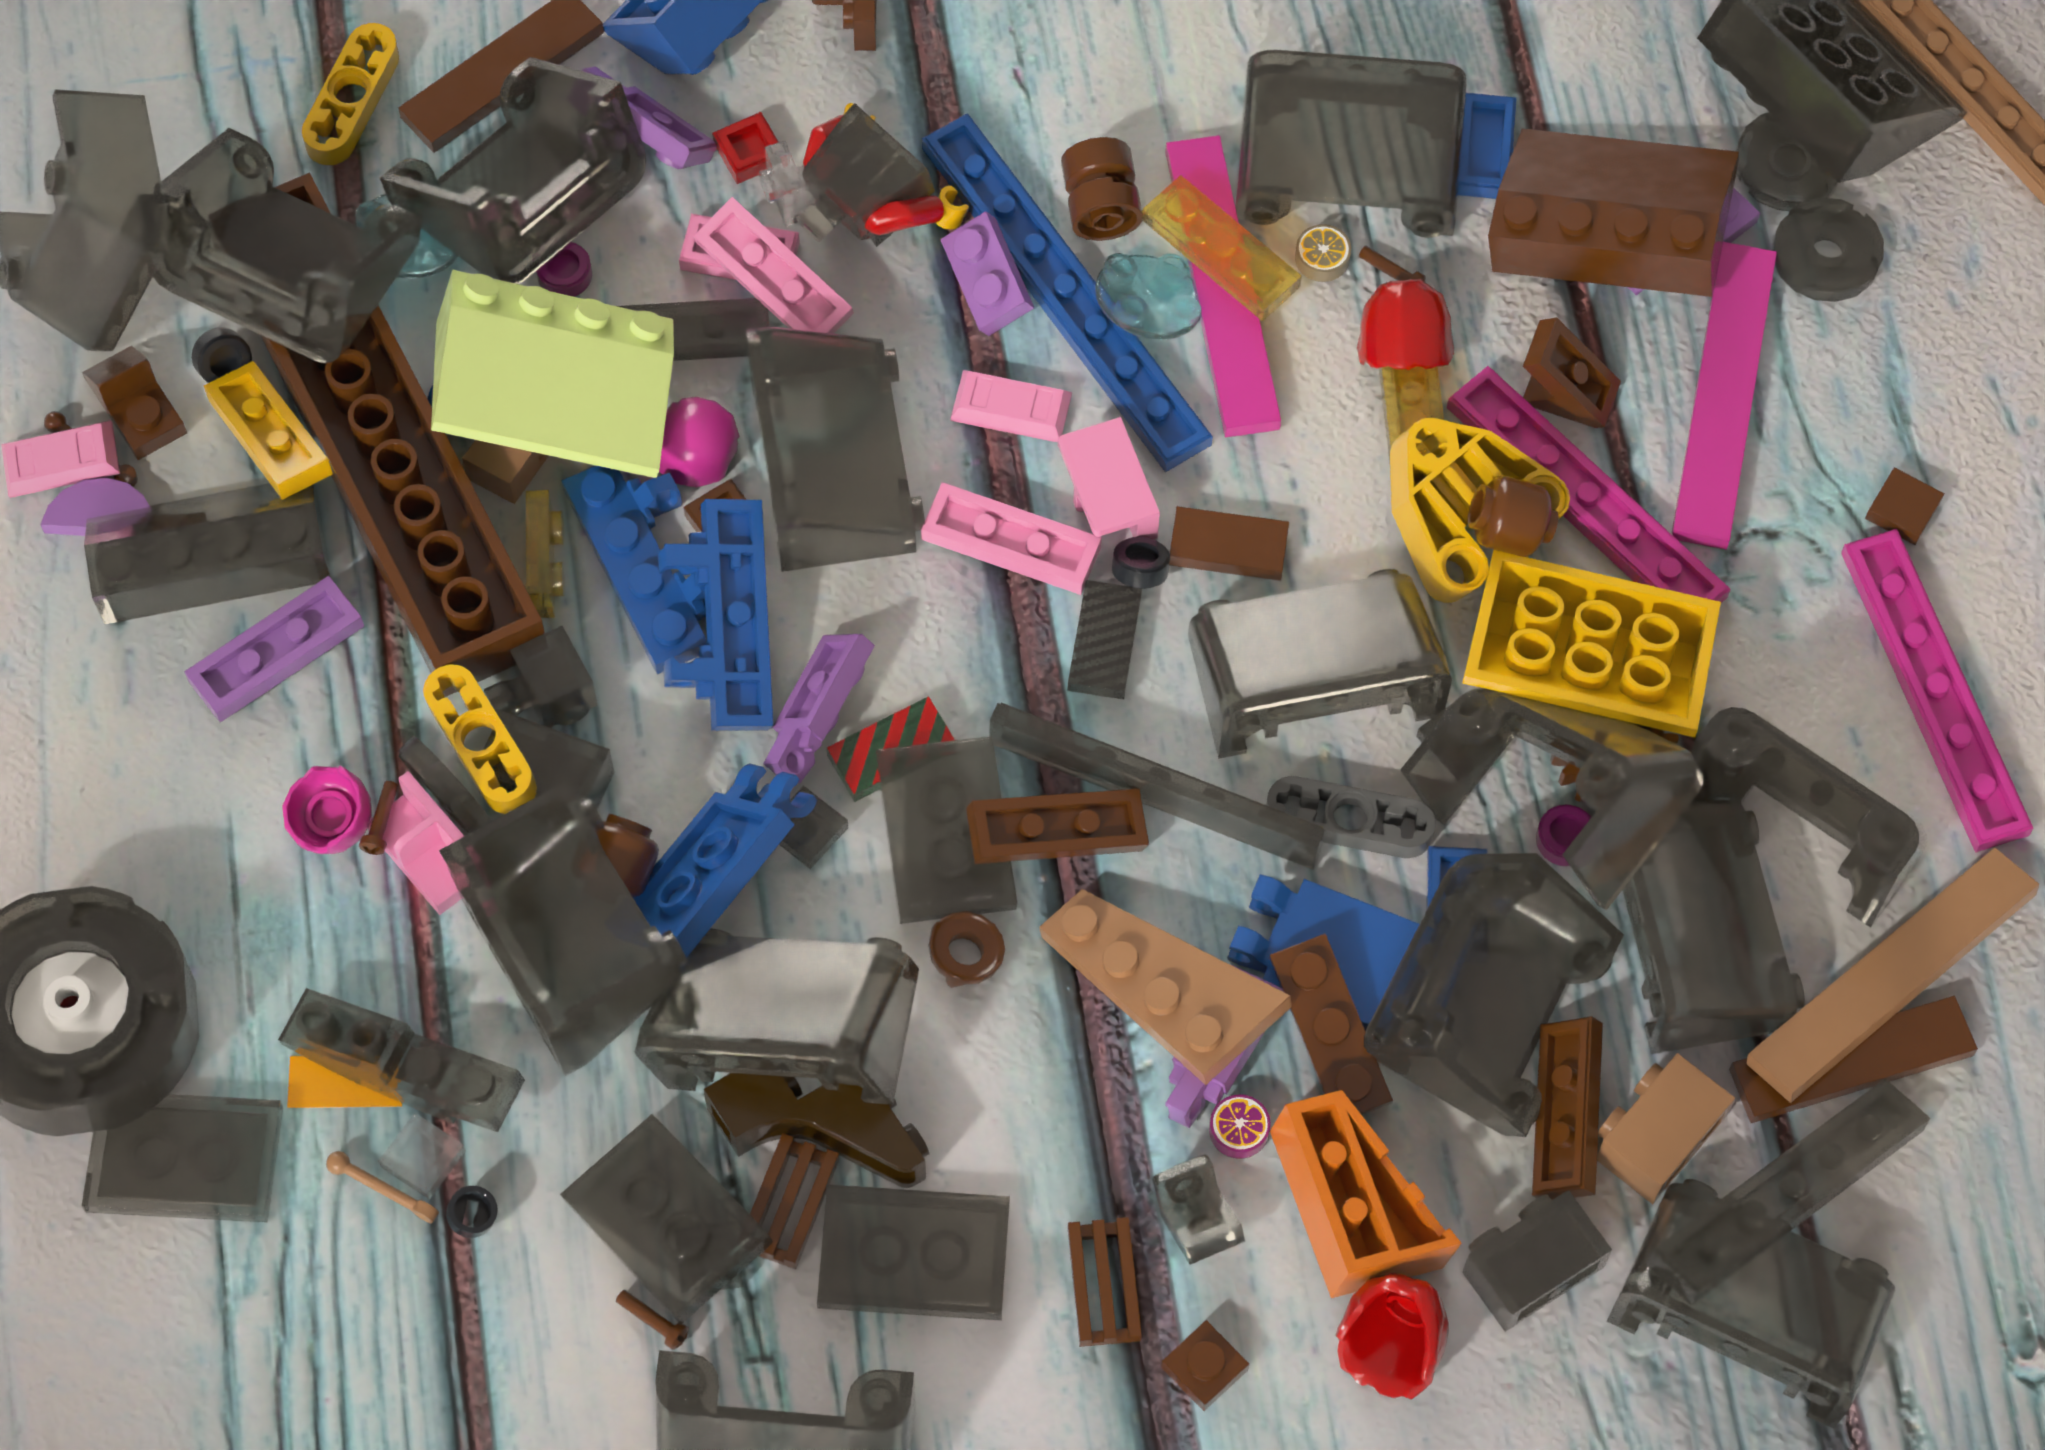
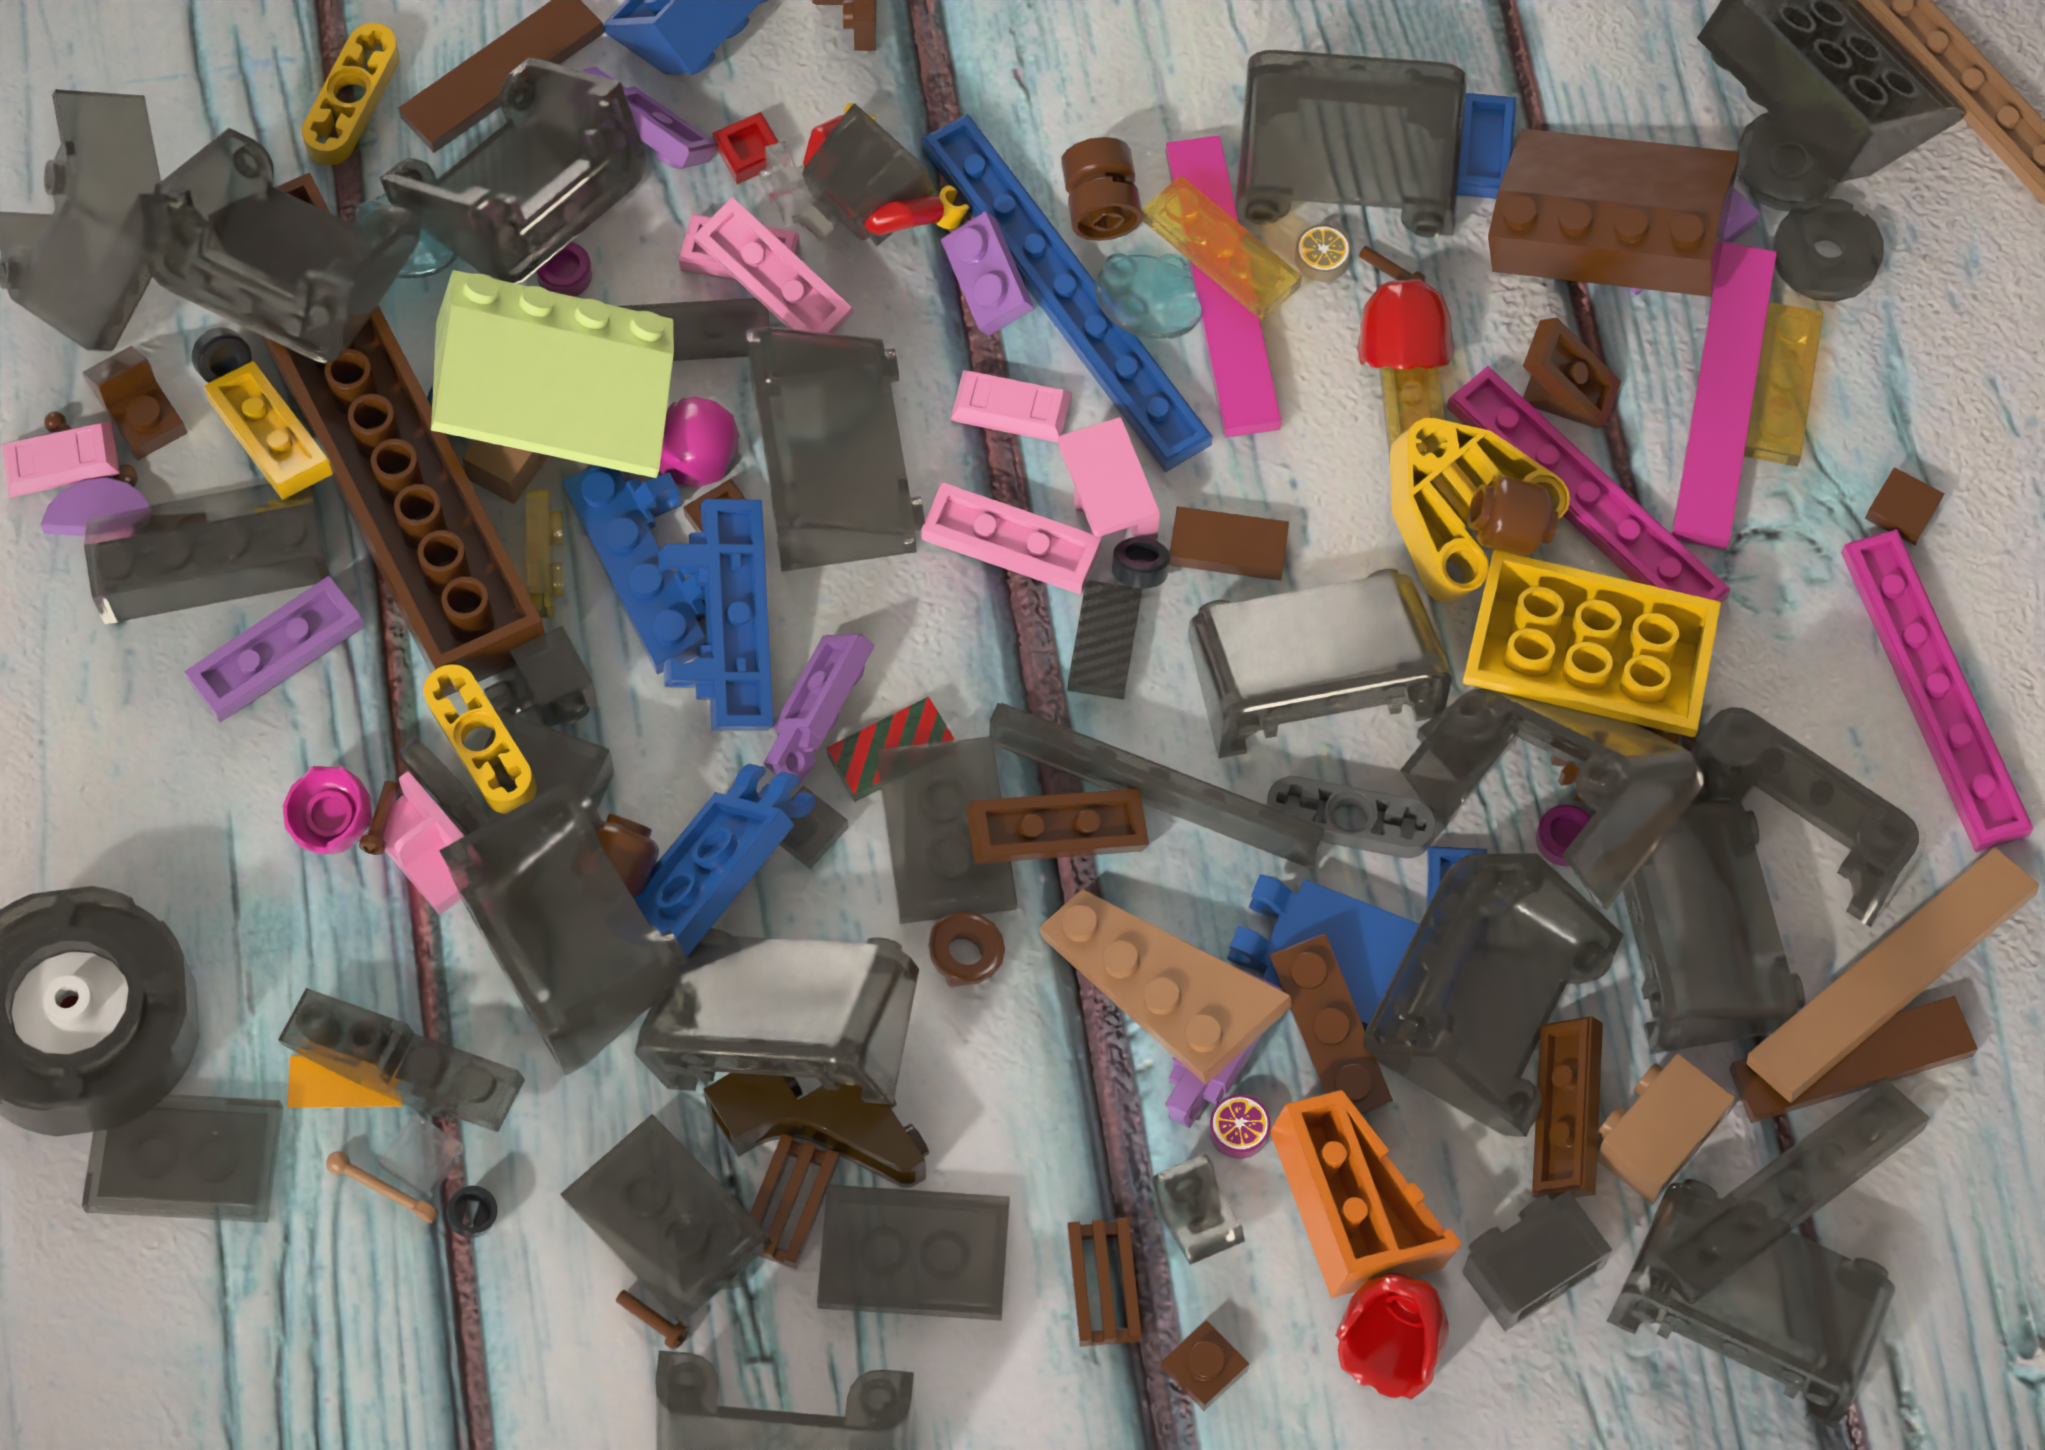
none -> clear yellow plate [1744,302,1824,467]

